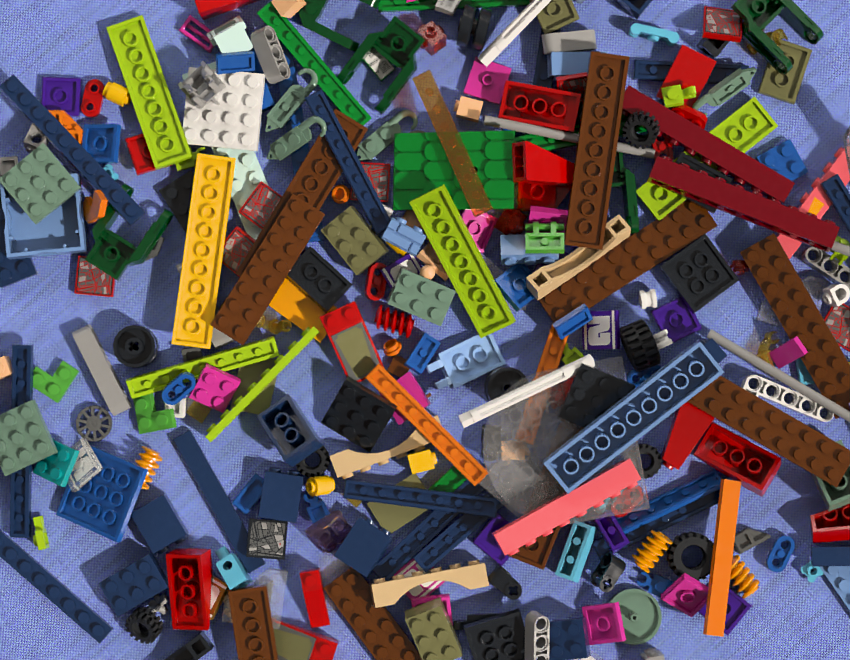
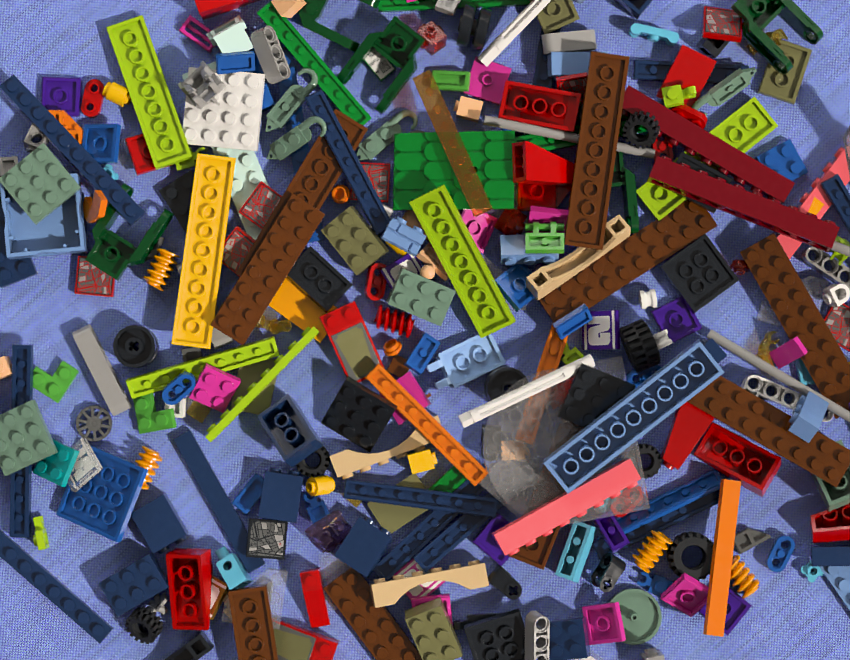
none -> light orange piece [143,248,180,291]
none -> bright green tile [430,70,471,92]
none -> medium blue brick [789,391,829,443]

